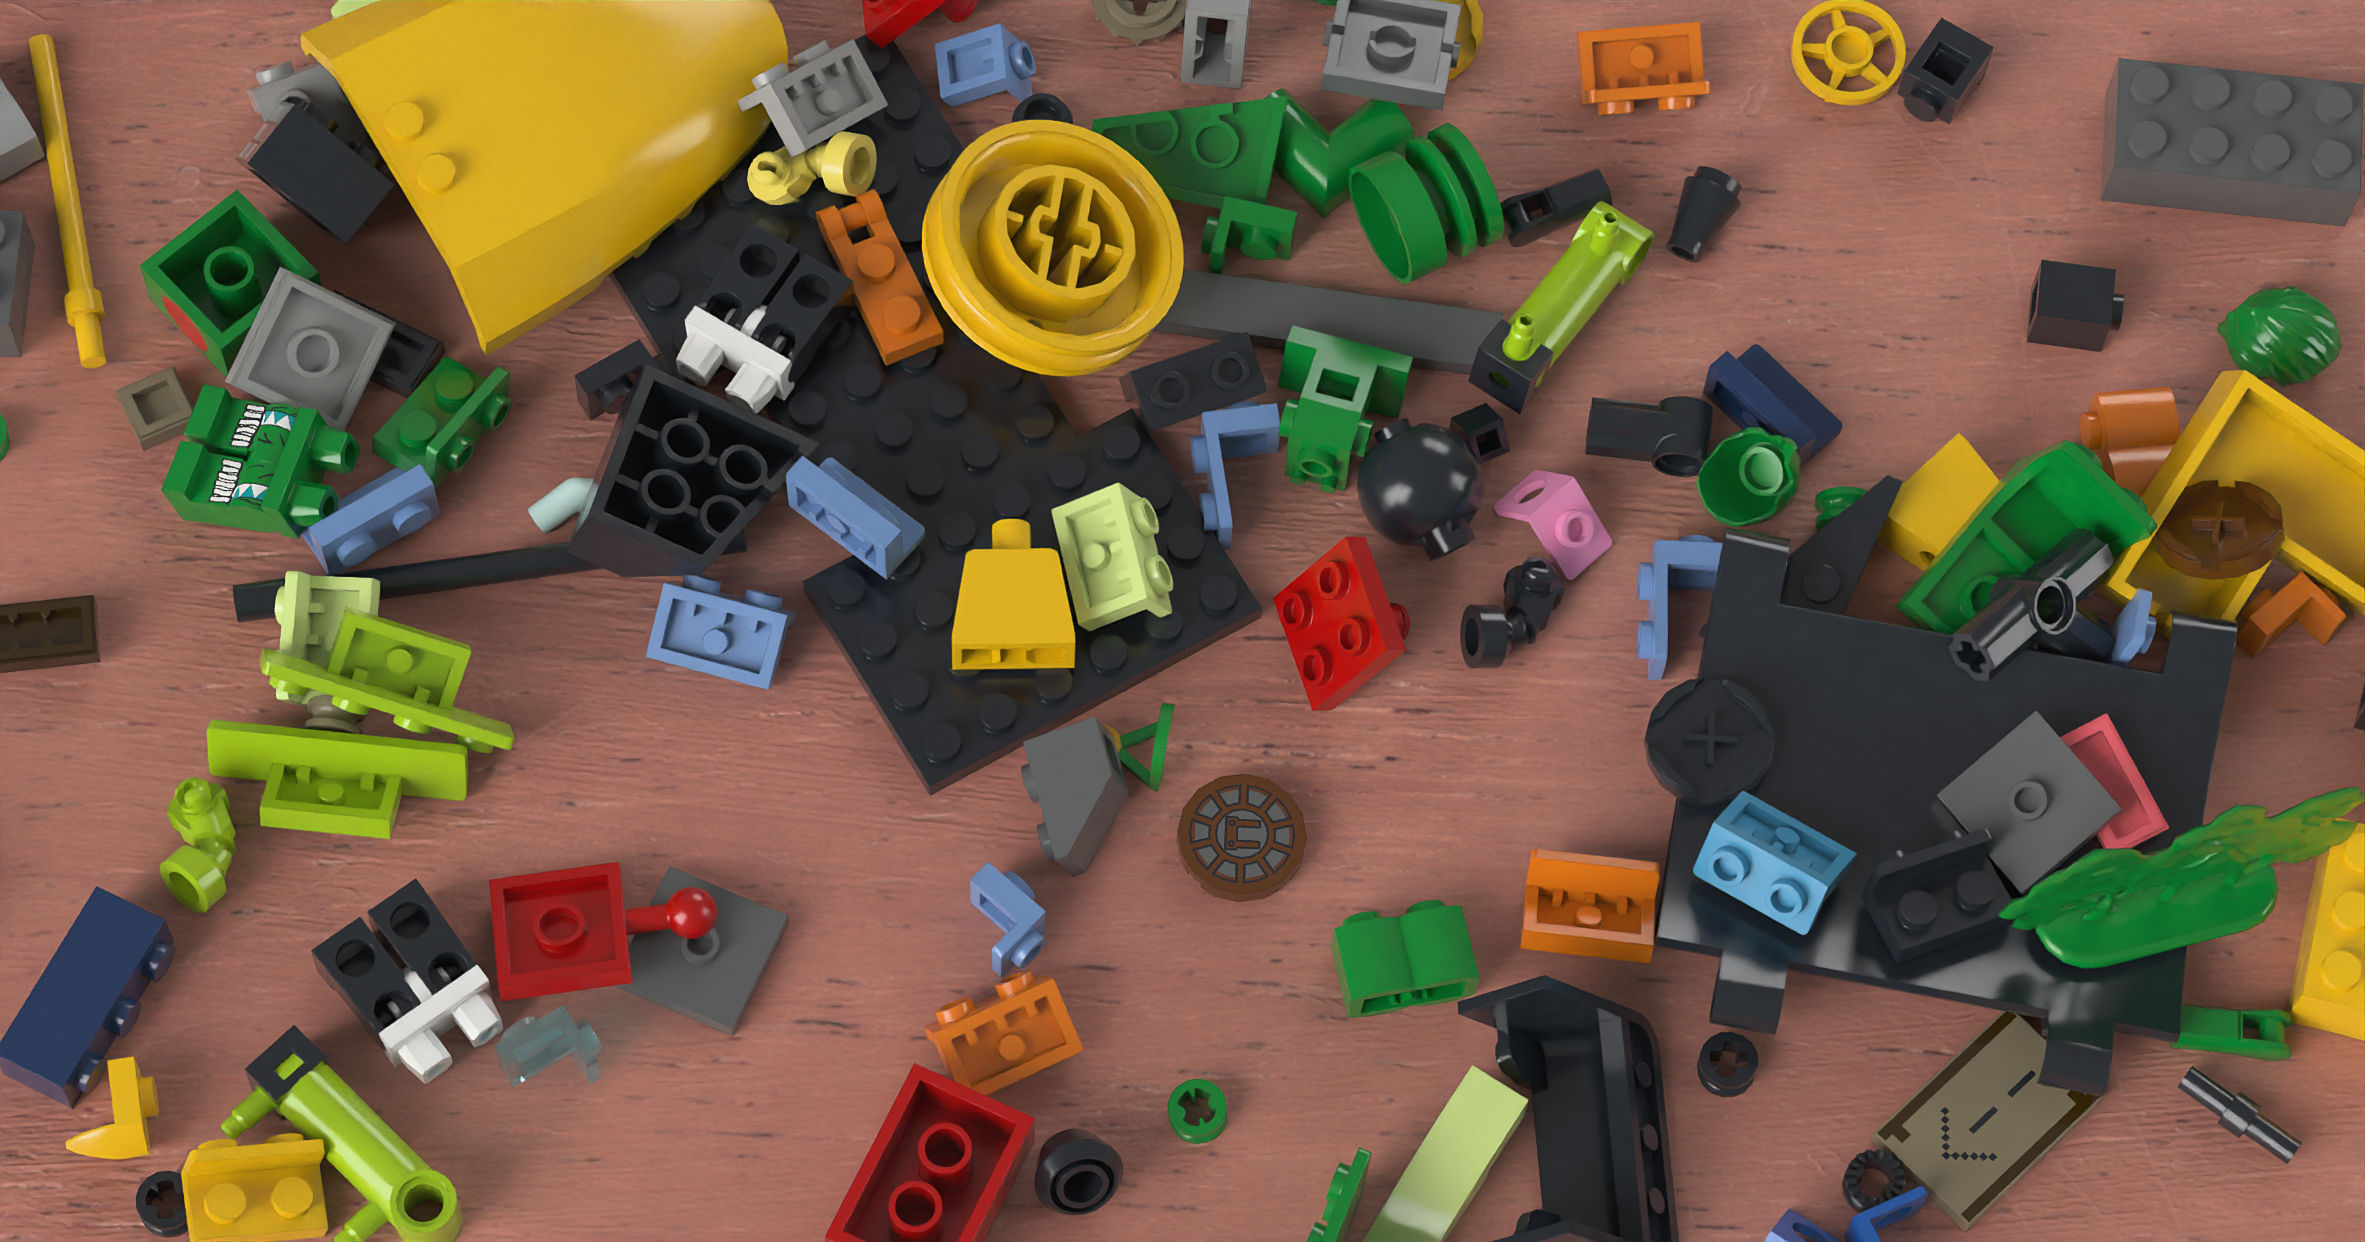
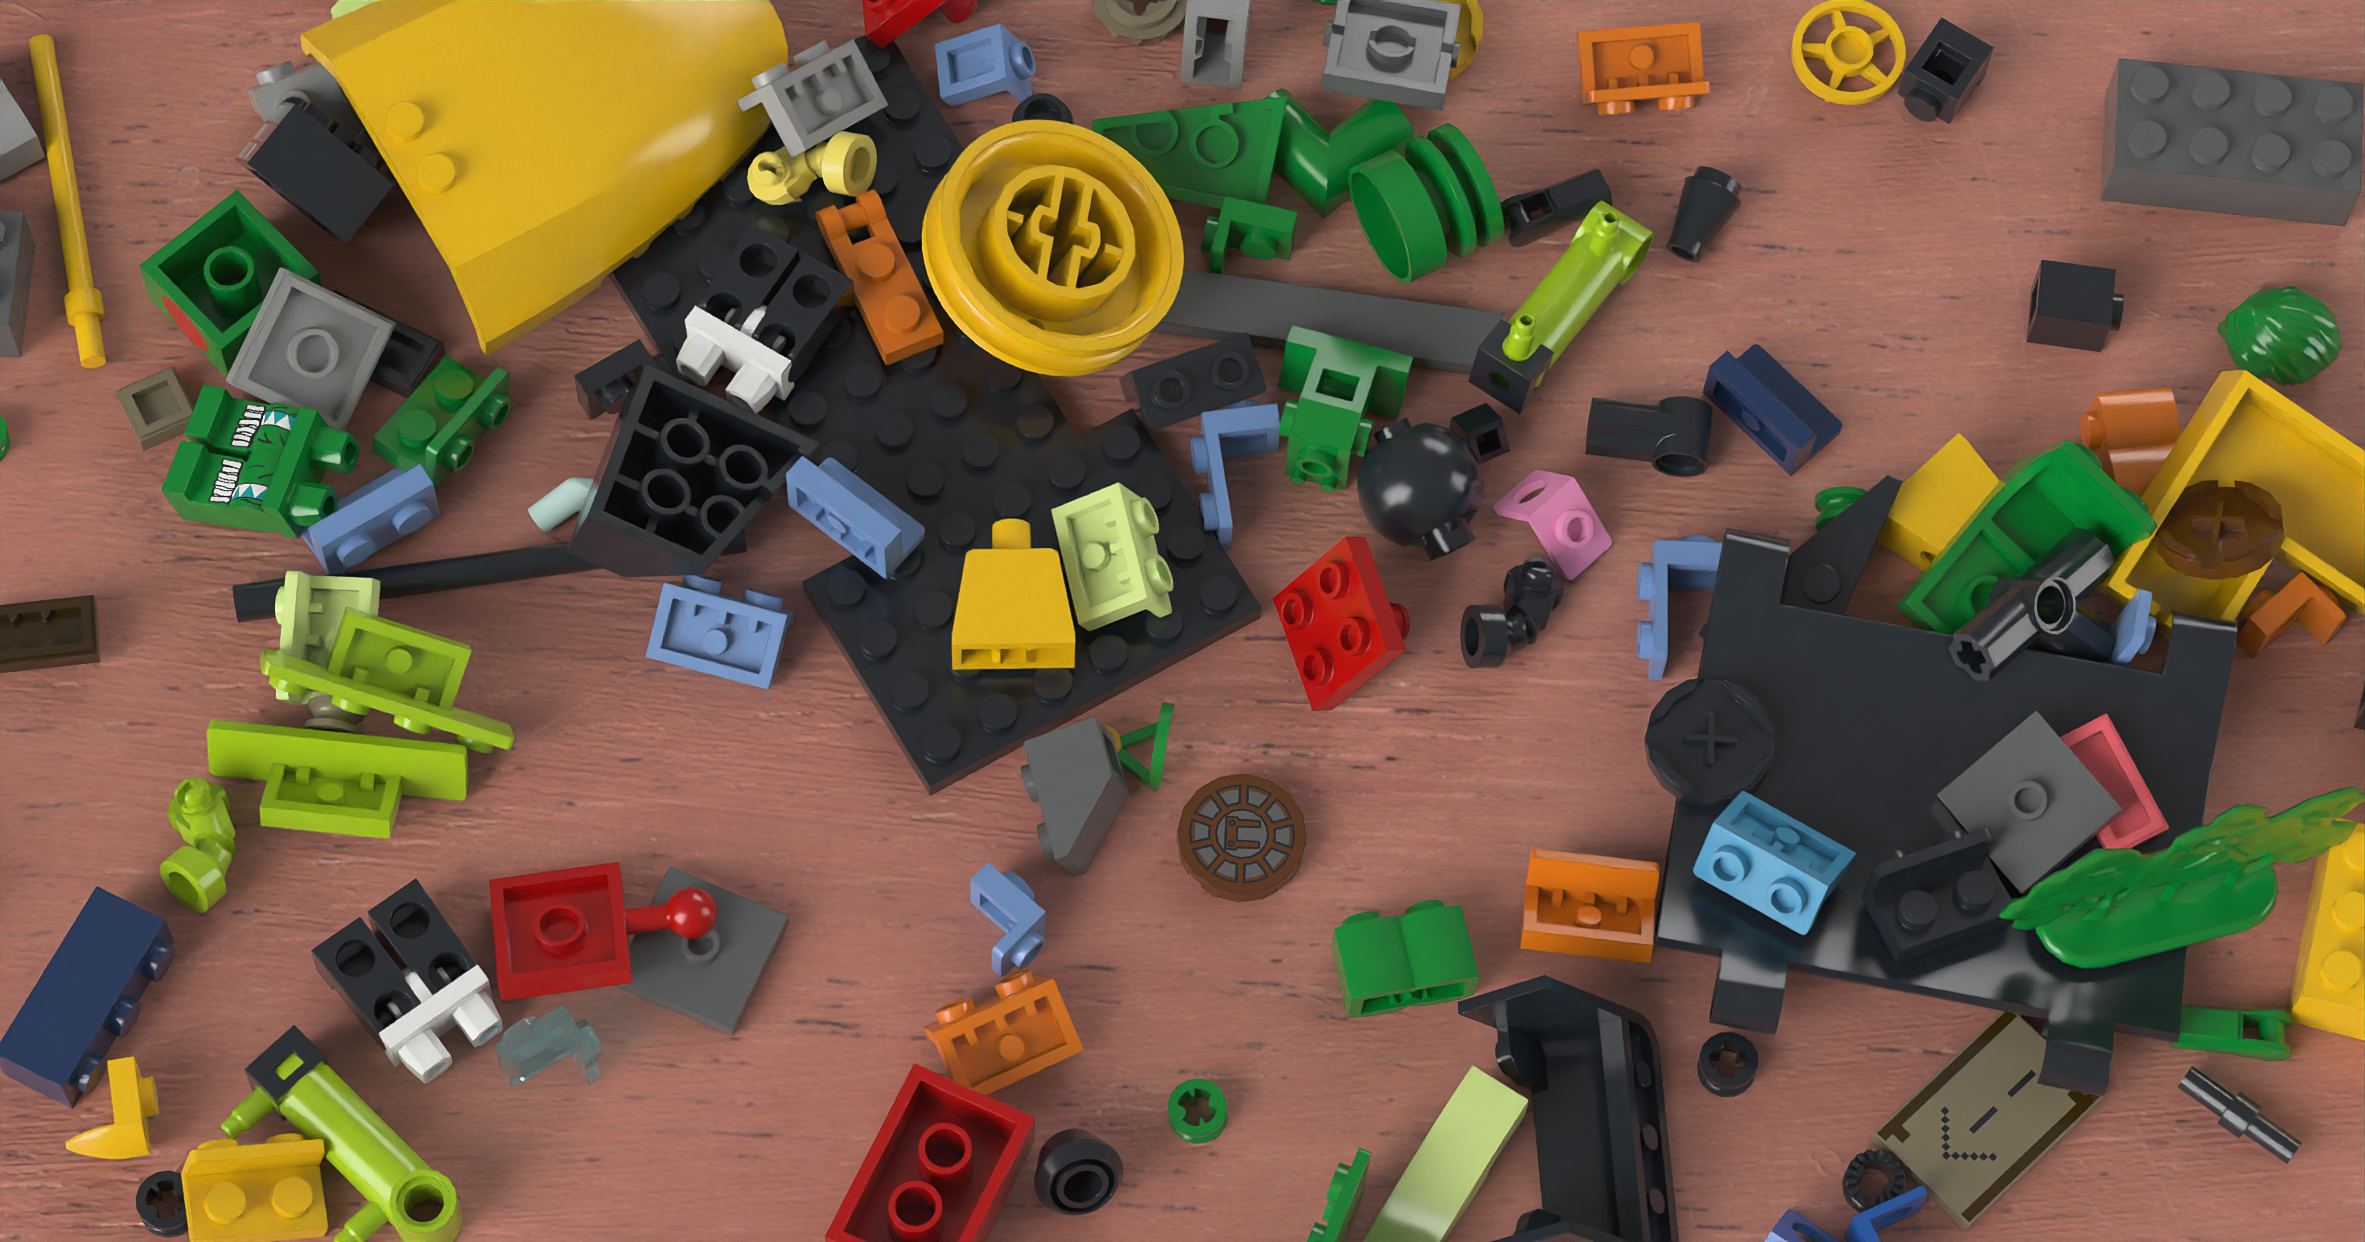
green hair [1696,427,1800,527] -> none

